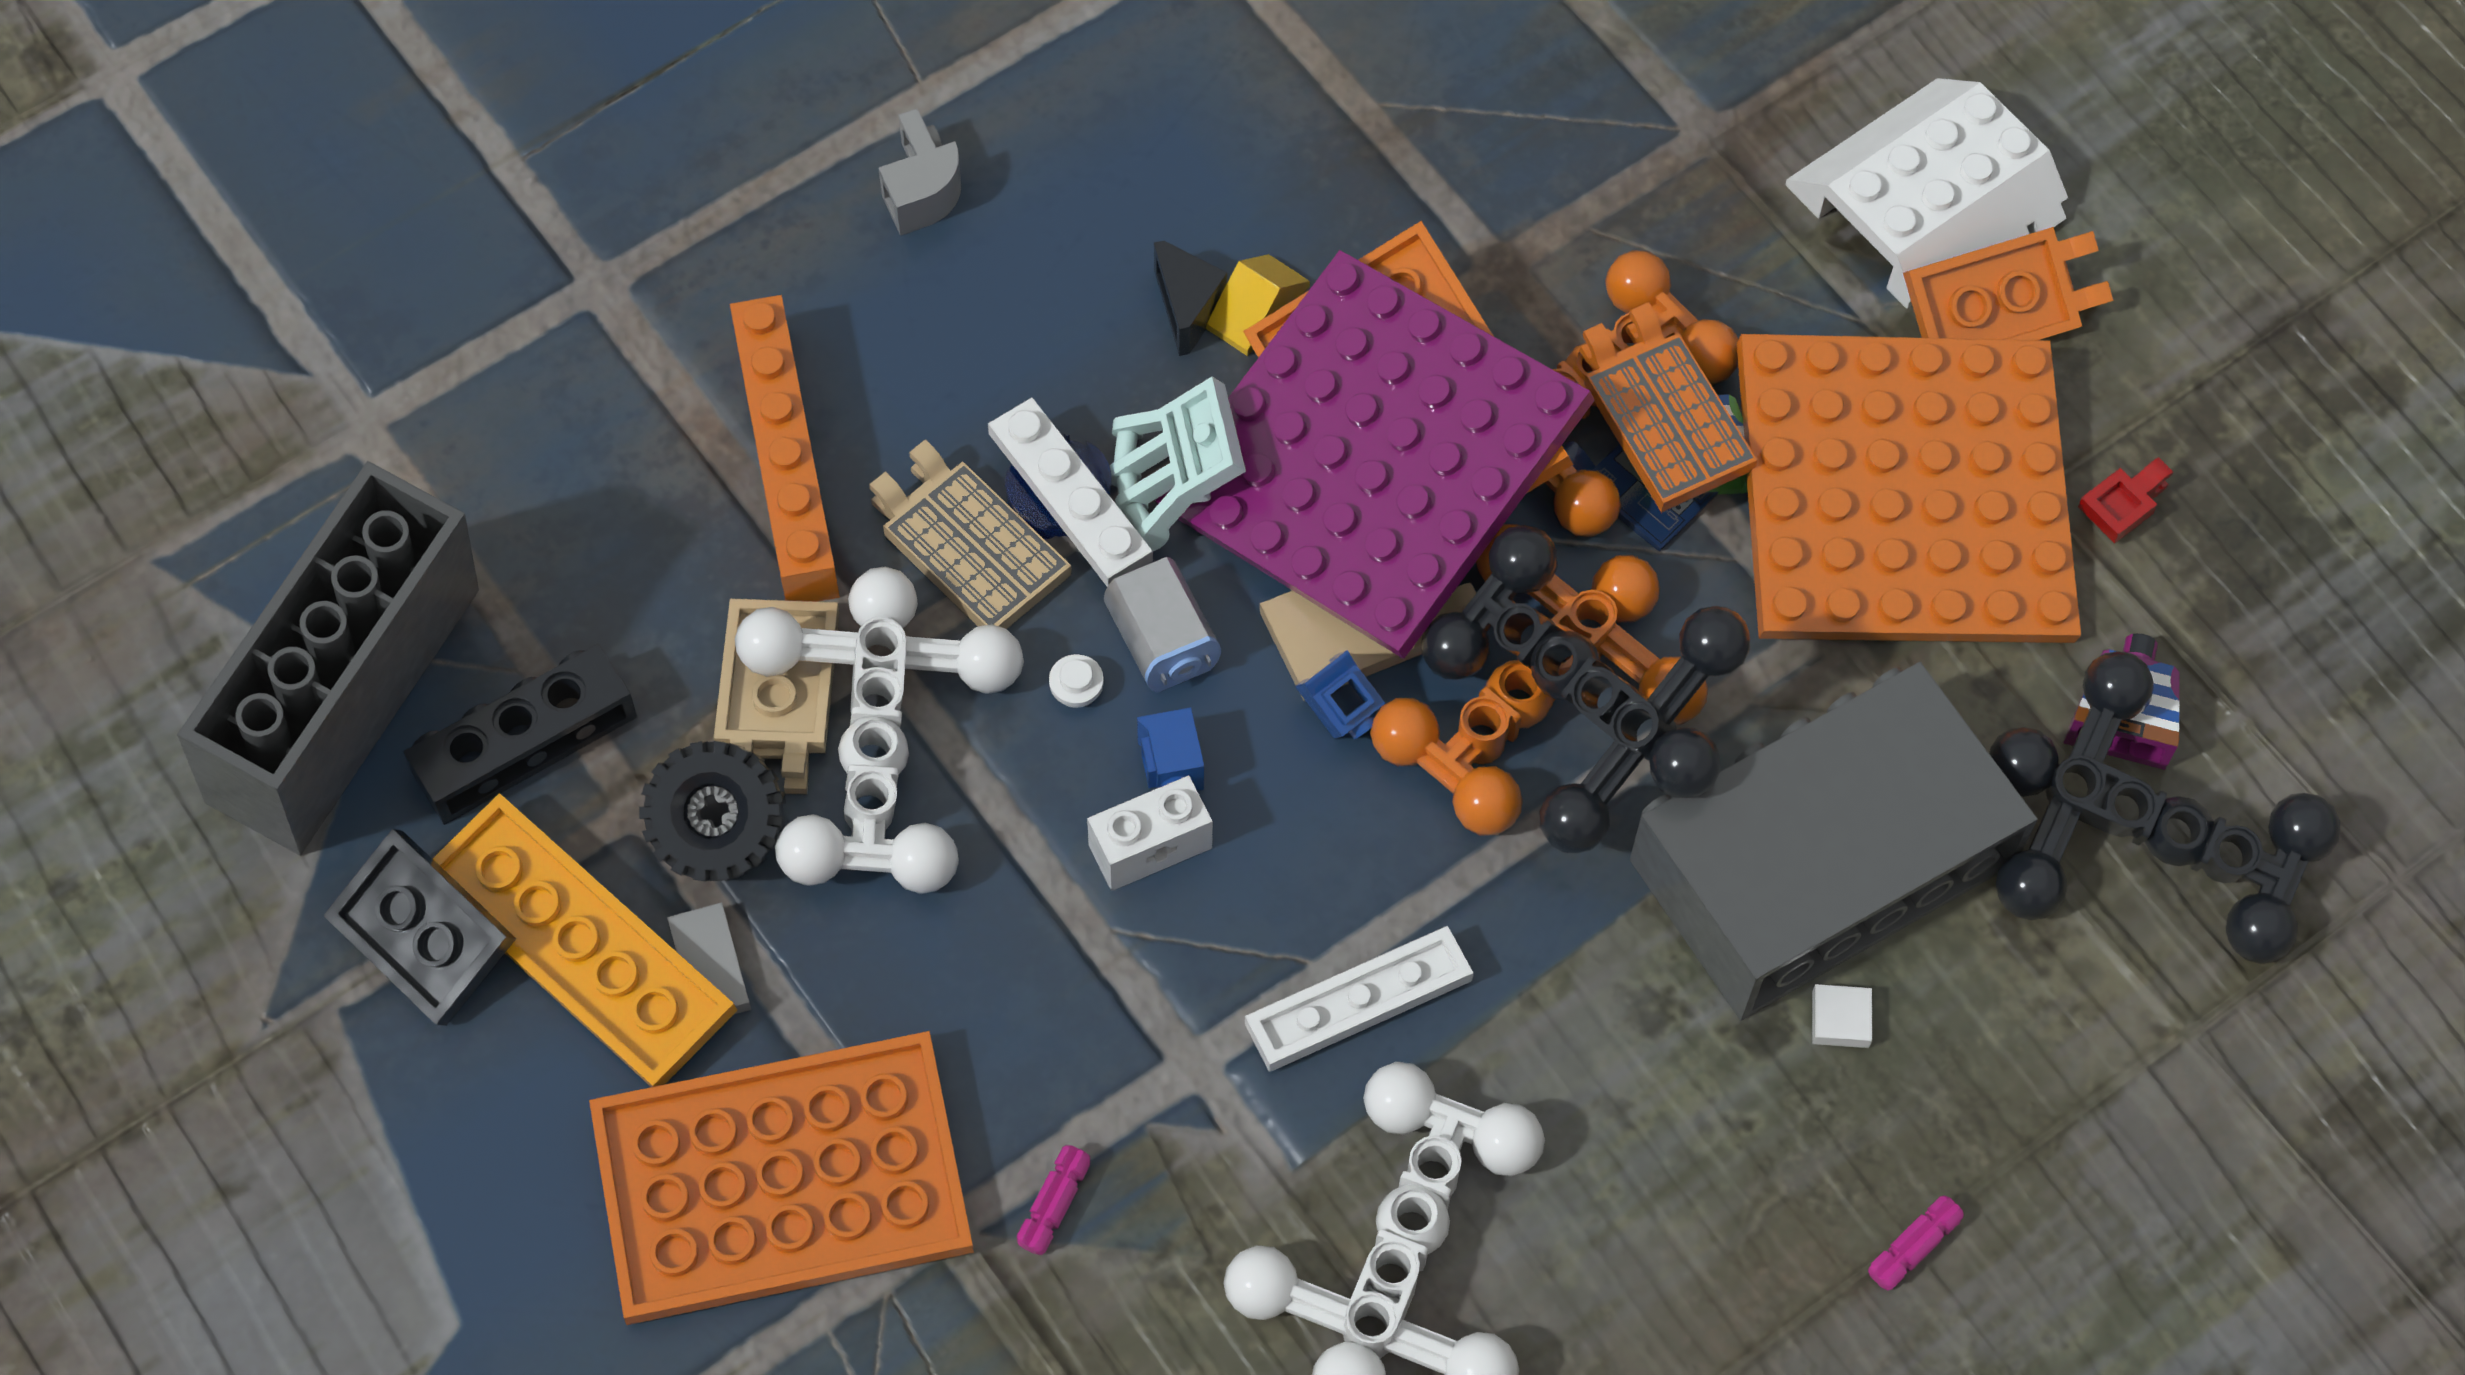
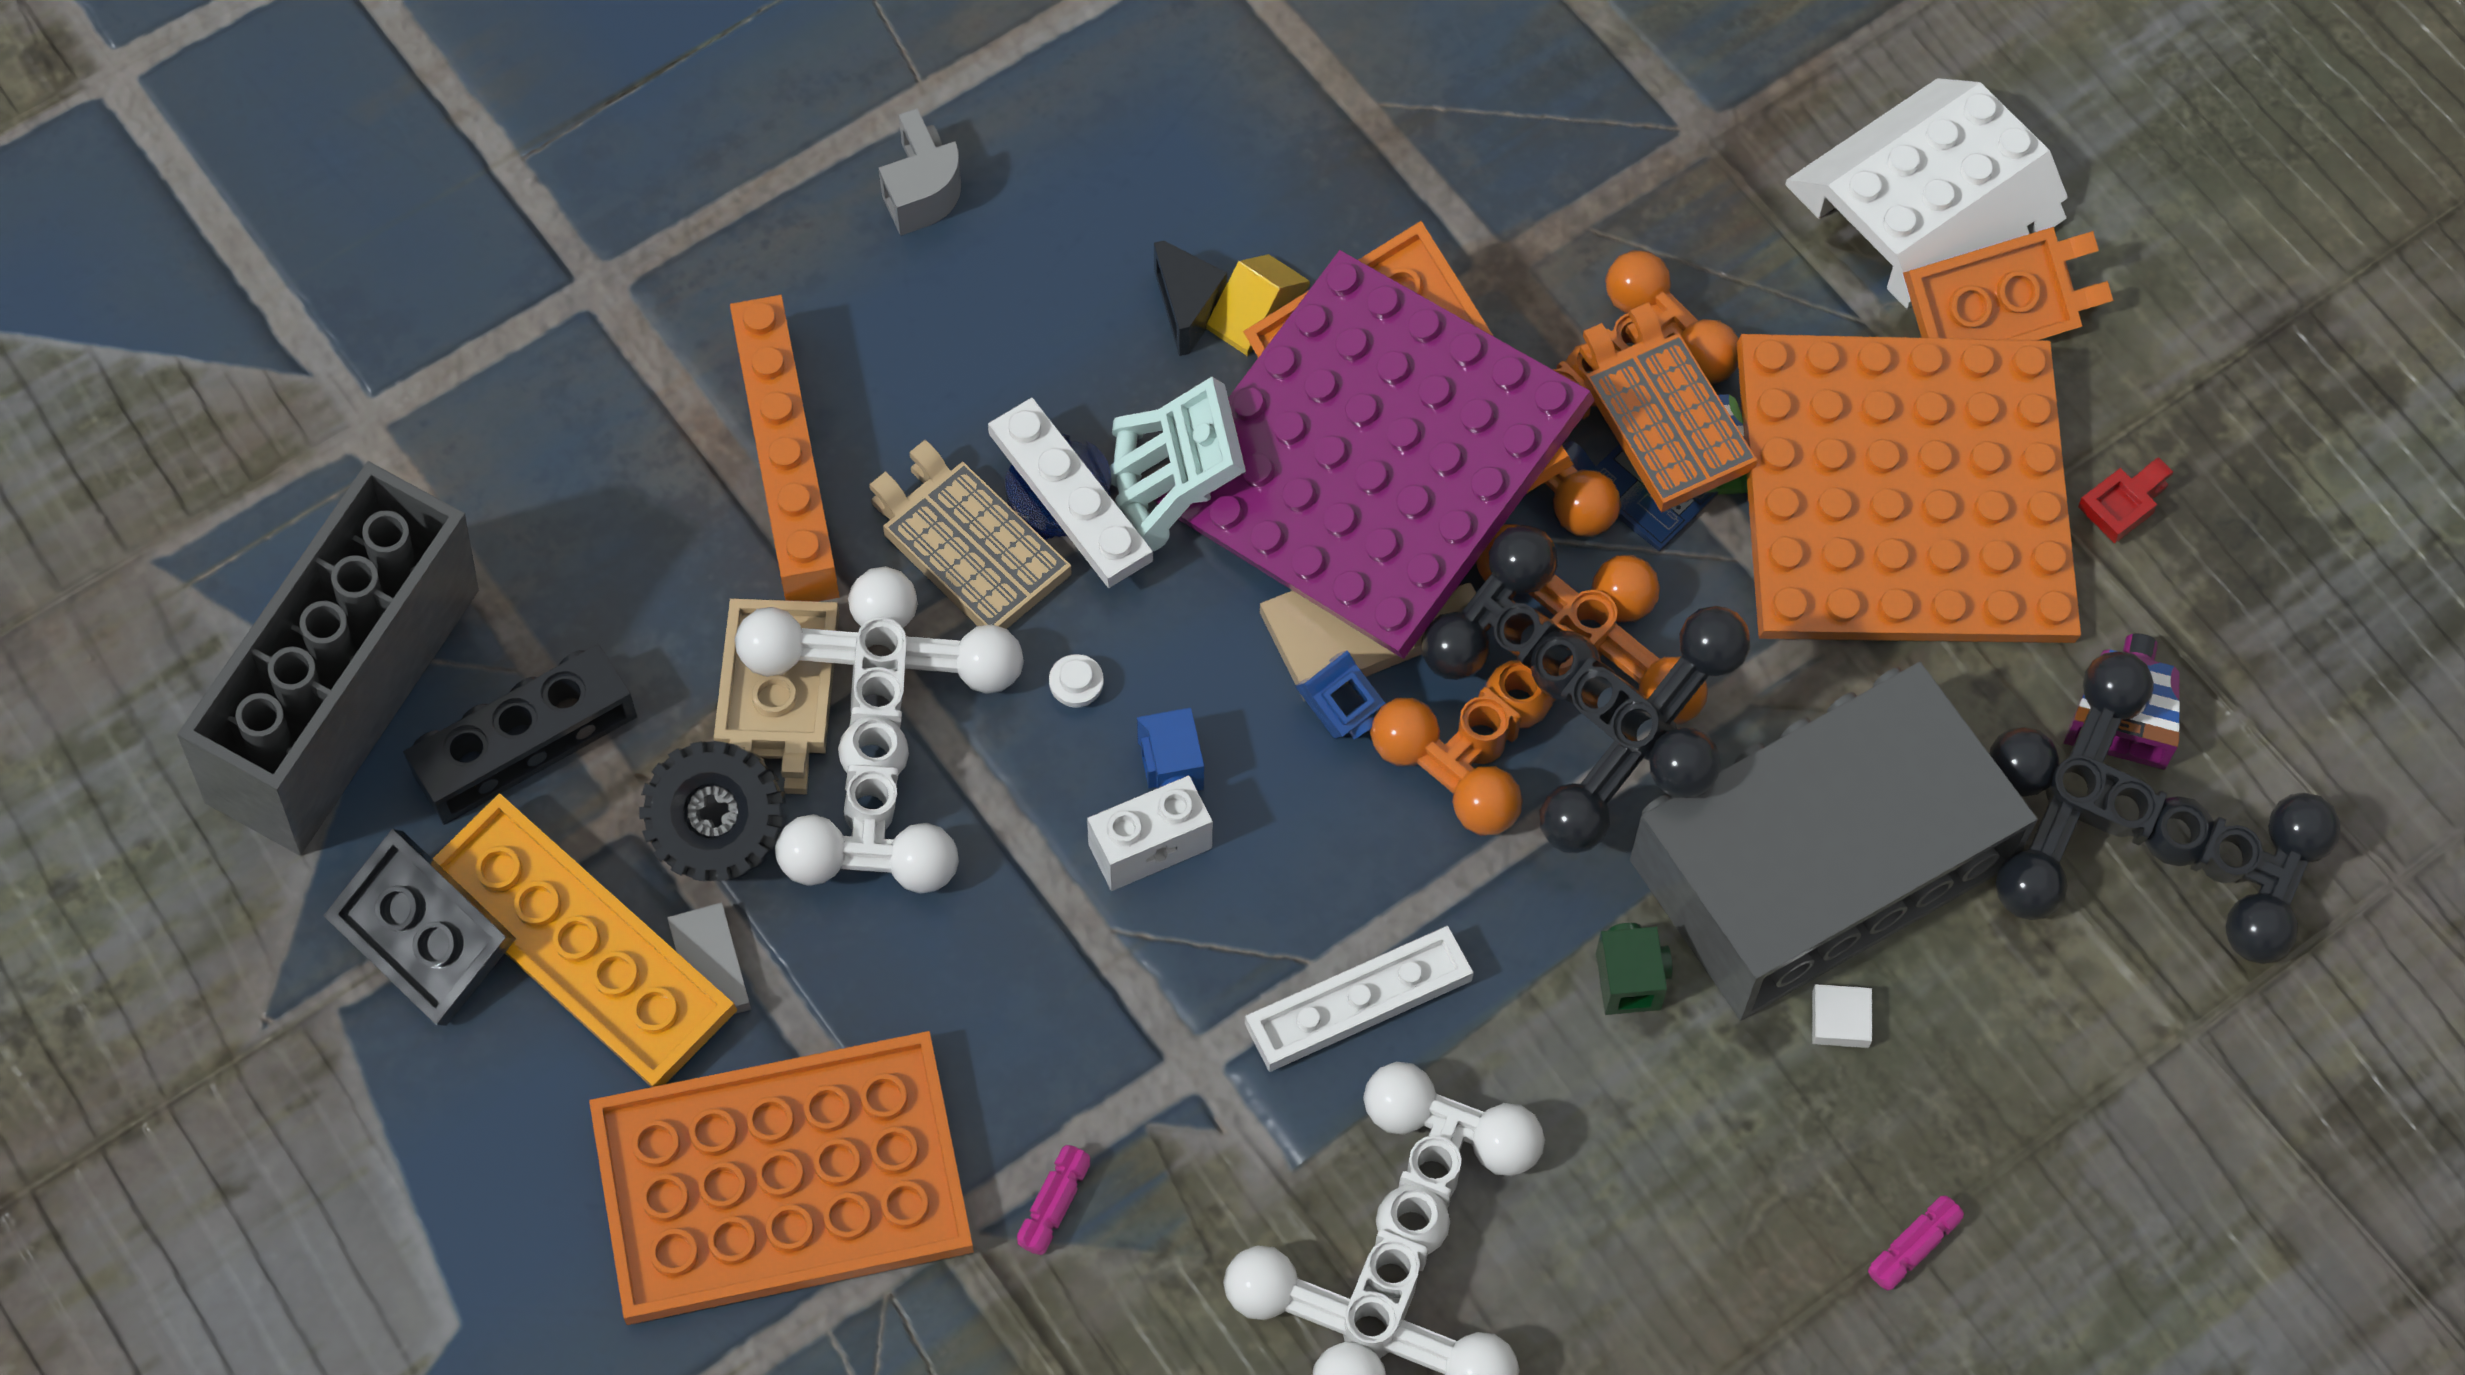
flat silver piece [1104,557,1221,692] -> none
none -> dark green brick [1596,923,1672,1015]

